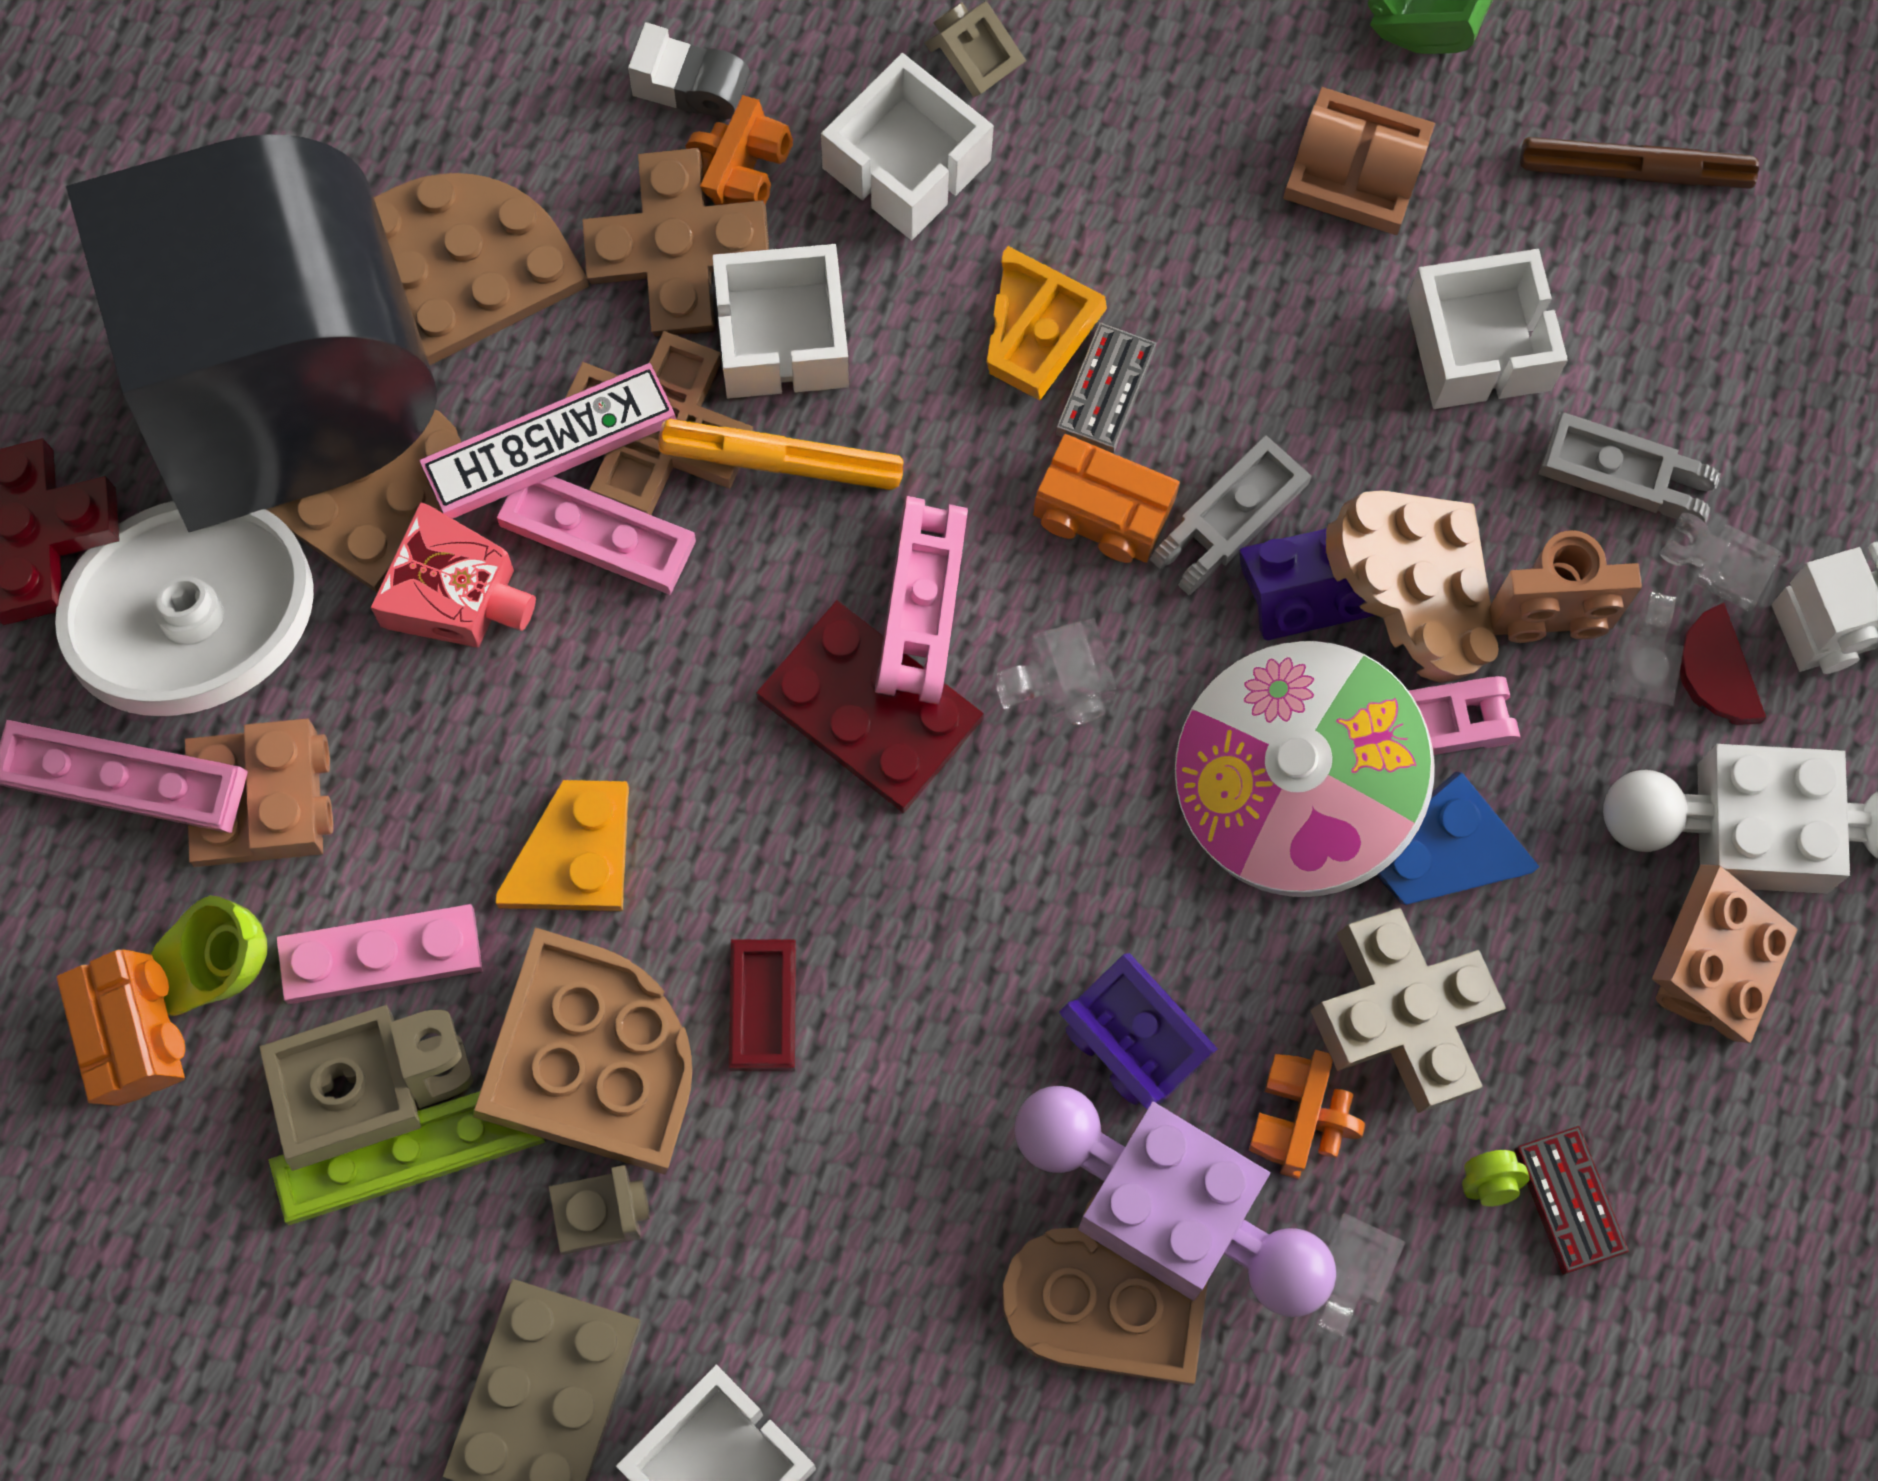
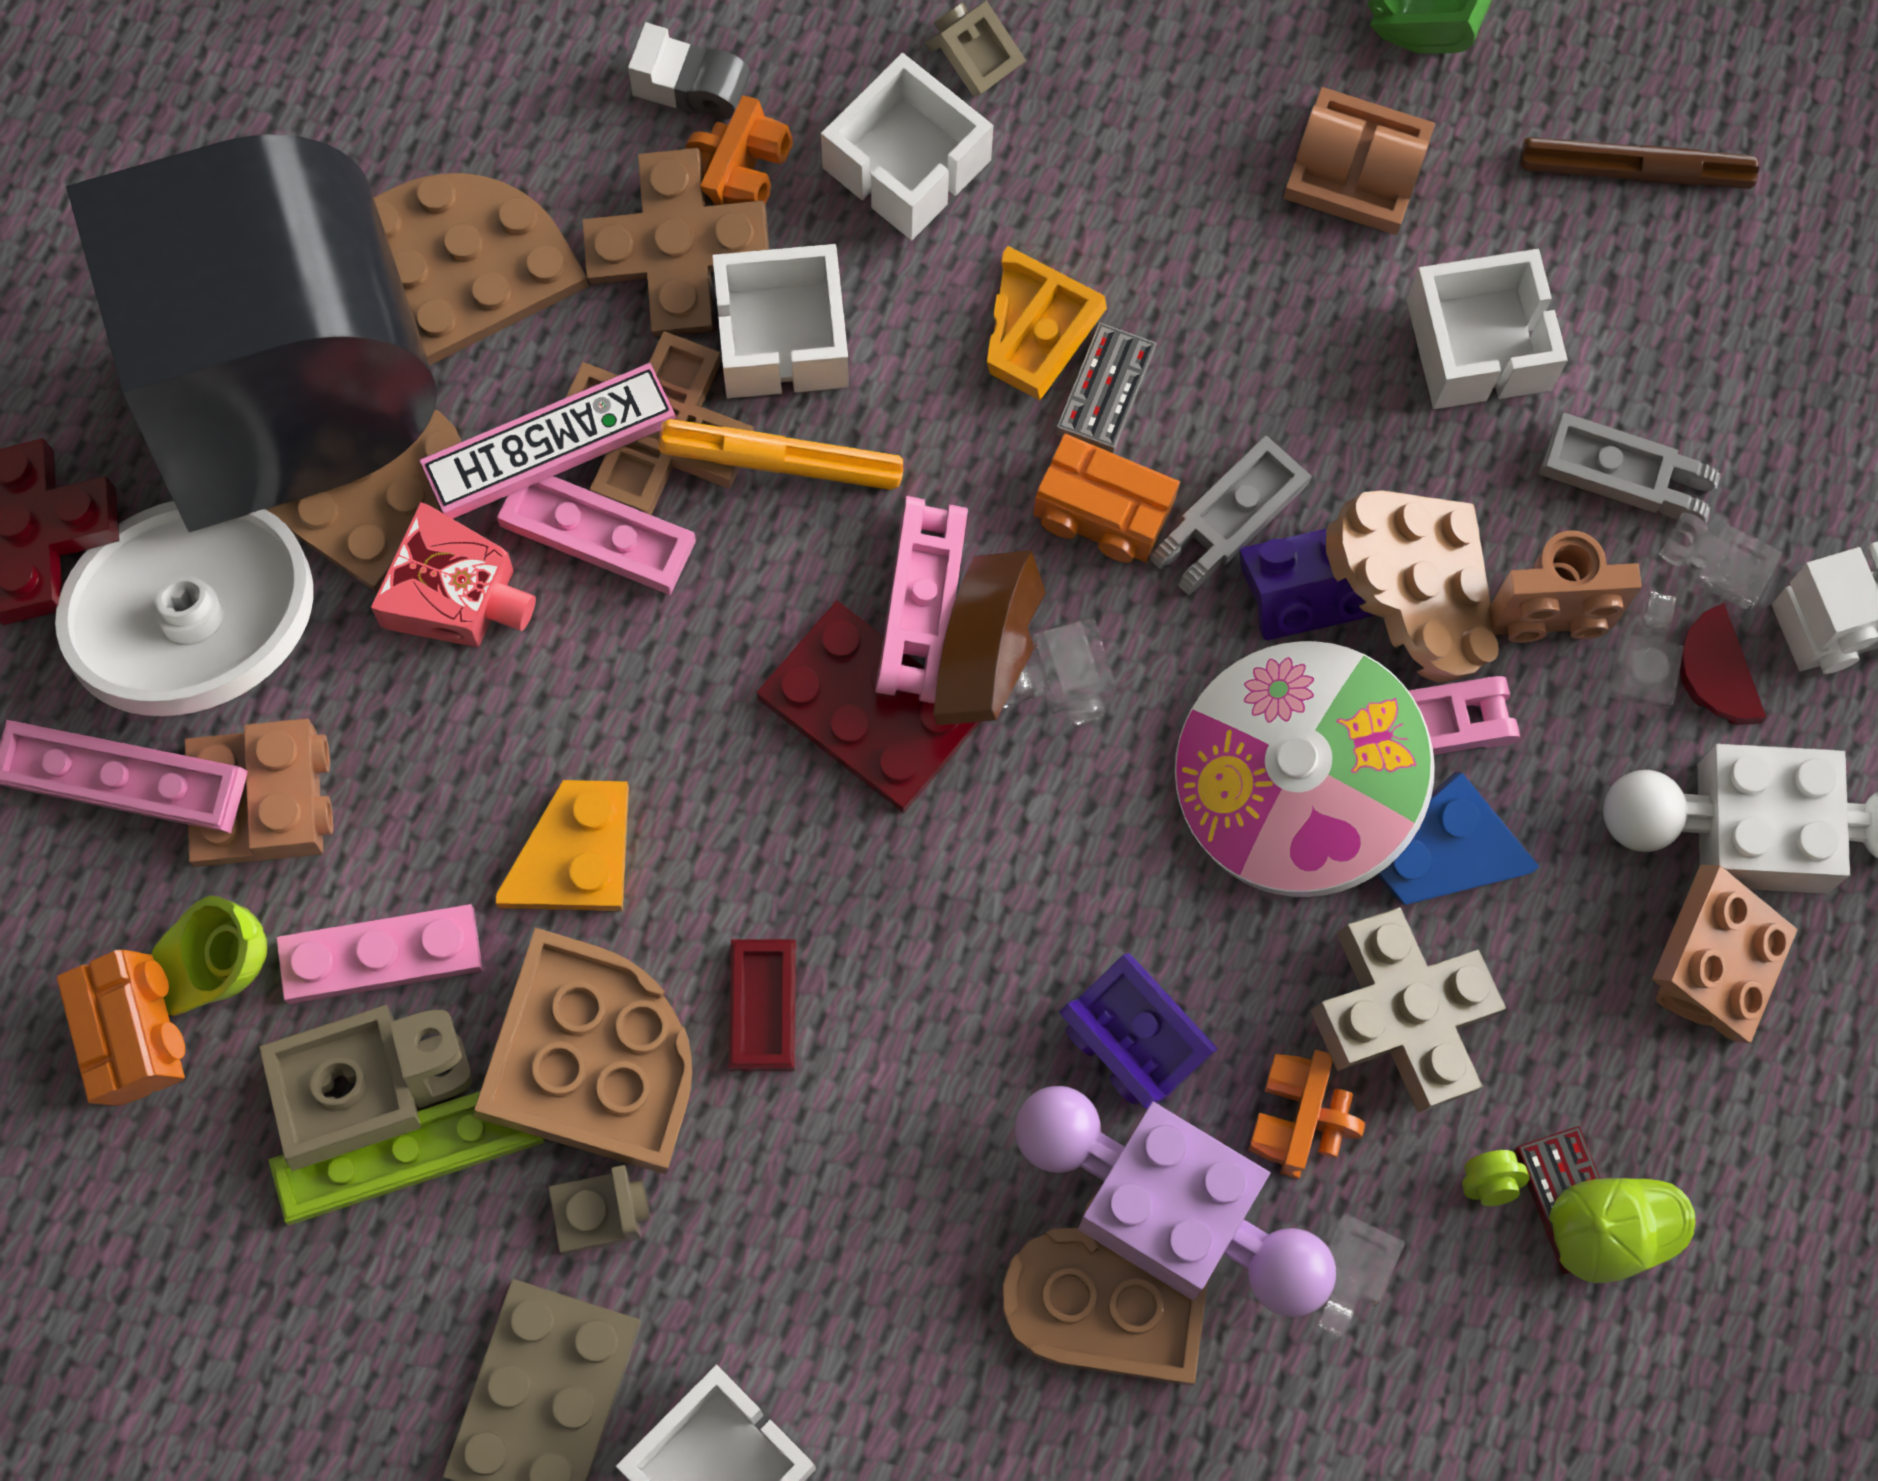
none -> reddish brown slope [933,550,1046,725]
none -> lime piece [1549,1178,1696,1283]

